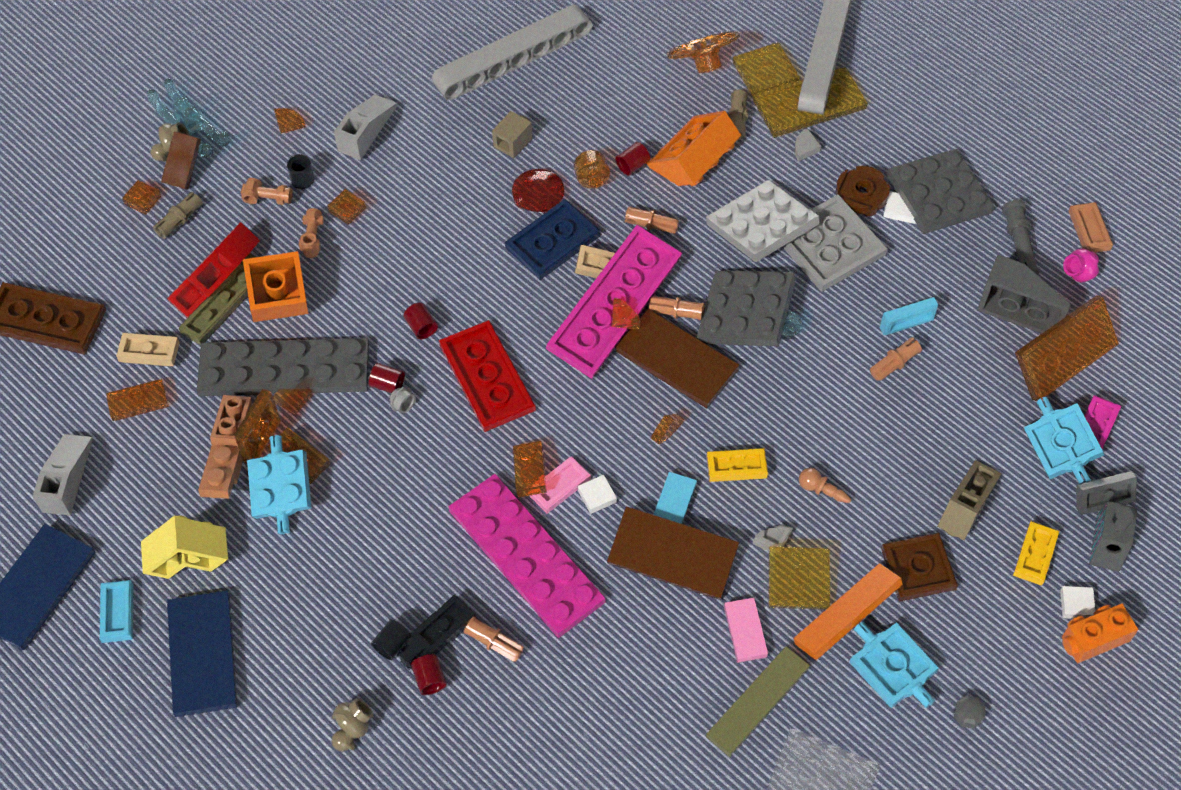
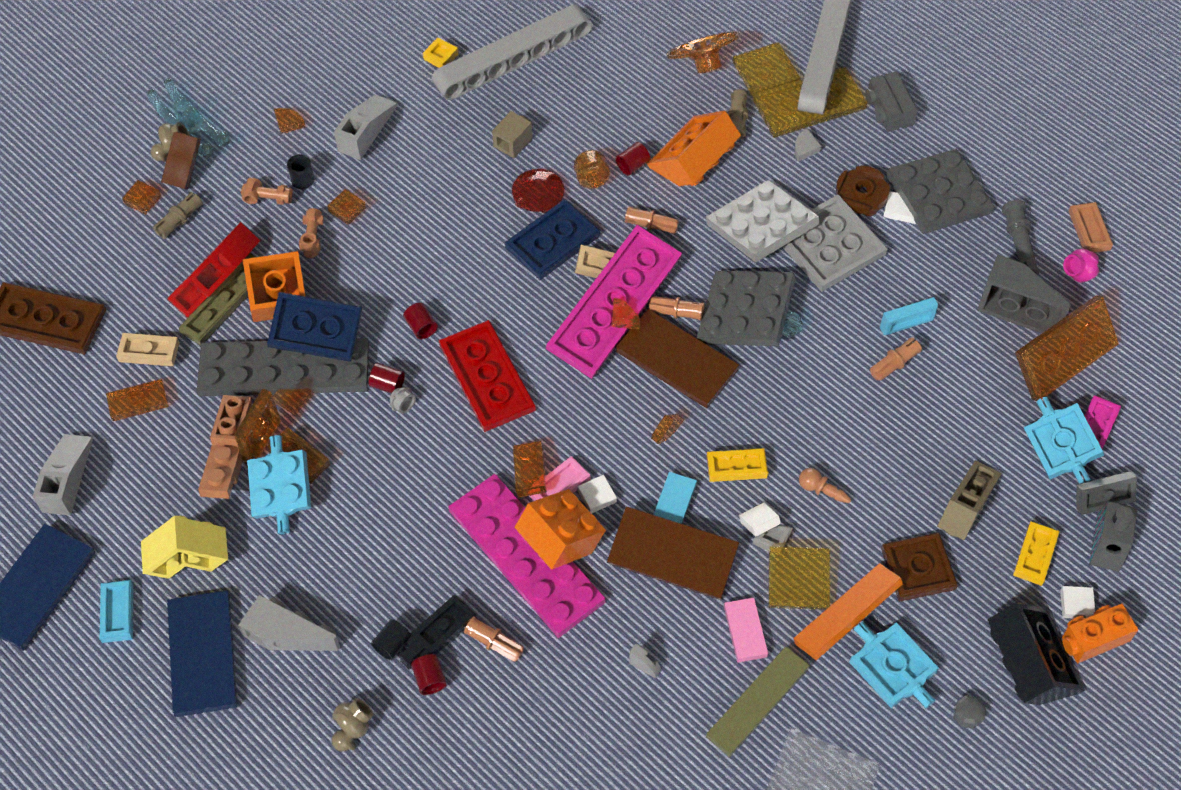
none -> light grey slope [239,595,340,651]
none -> dark blue tile [267,292,362,362]
none -> yellow plate [423,37,459,68]
none -> orange brick [514,489,606,570]
none -> light grey tile [629,644,661,679]
none -> white tile [739,503,781,537]
none -> dark grey brick [865,71,918,132]
none -> black slope [987,602,1085,705]

